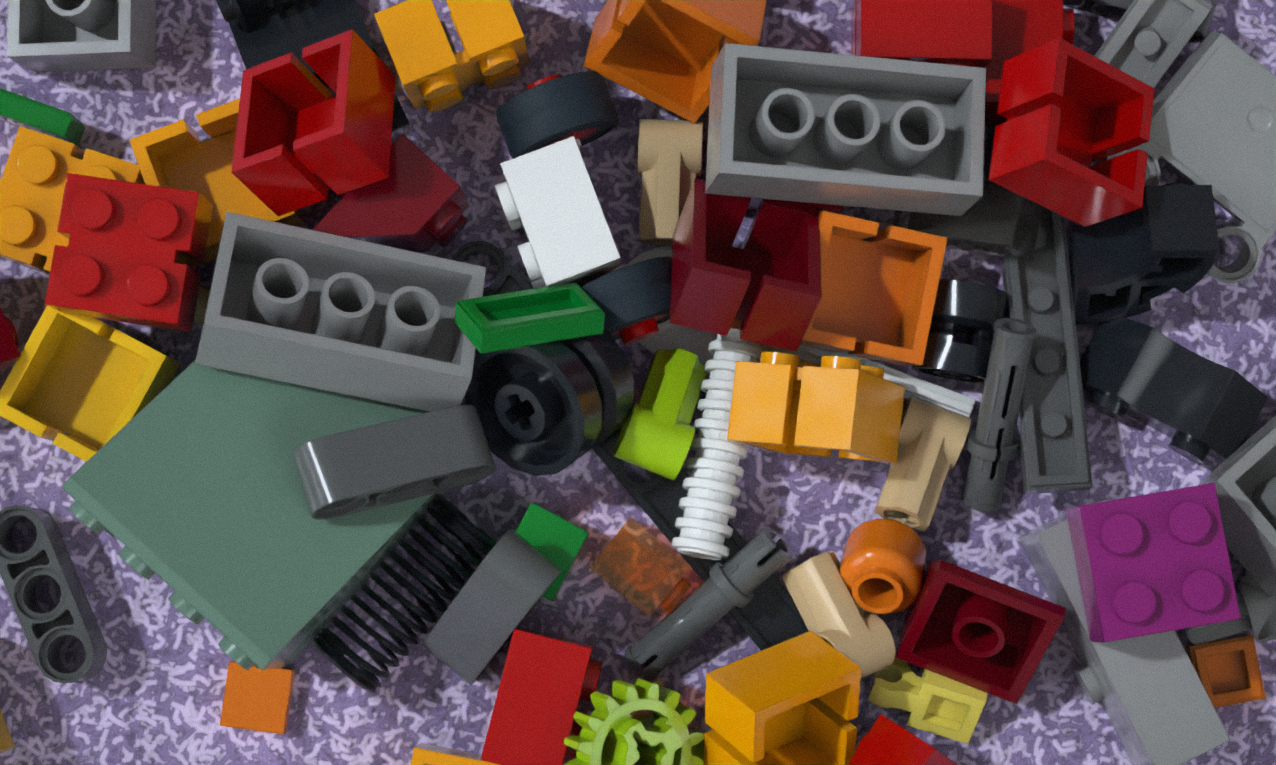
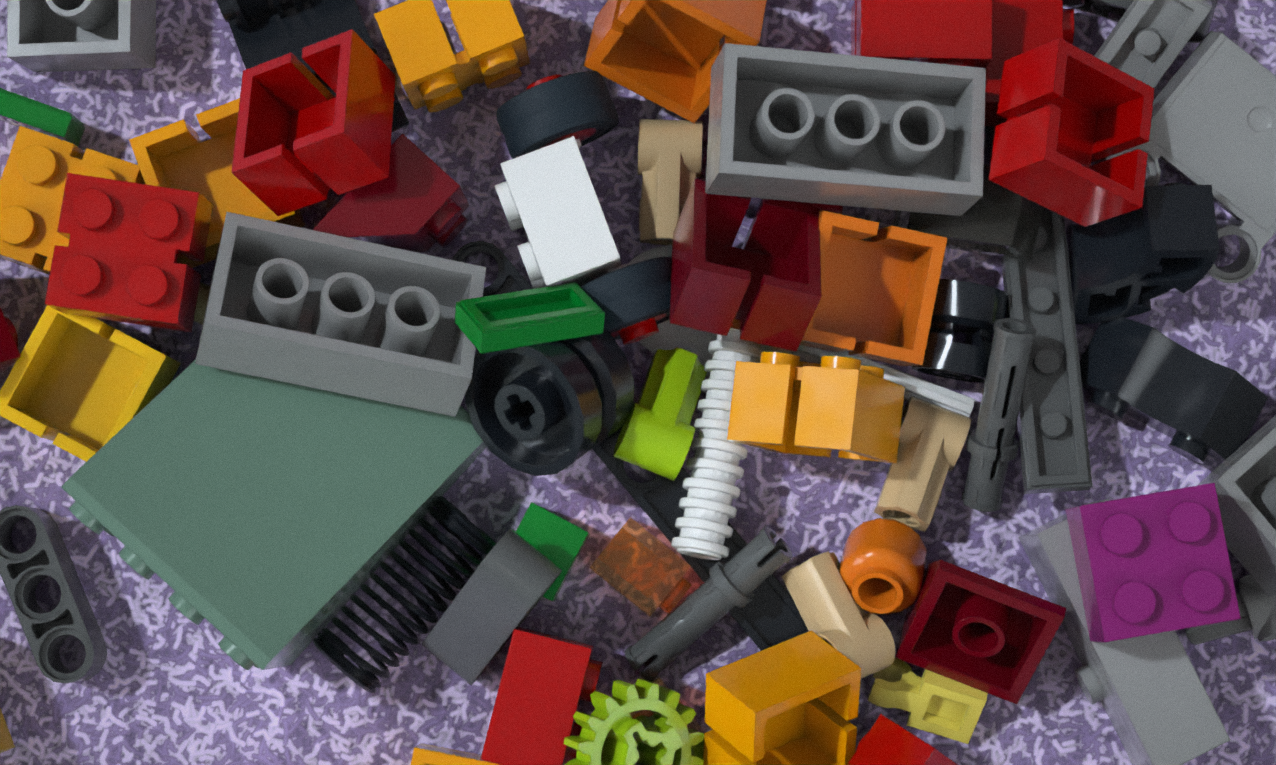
orange tile [220,661,295,734] -> none
dark grey beam [293,405,496,520] -> none
orange tile [1186,634,1266,708] -> none

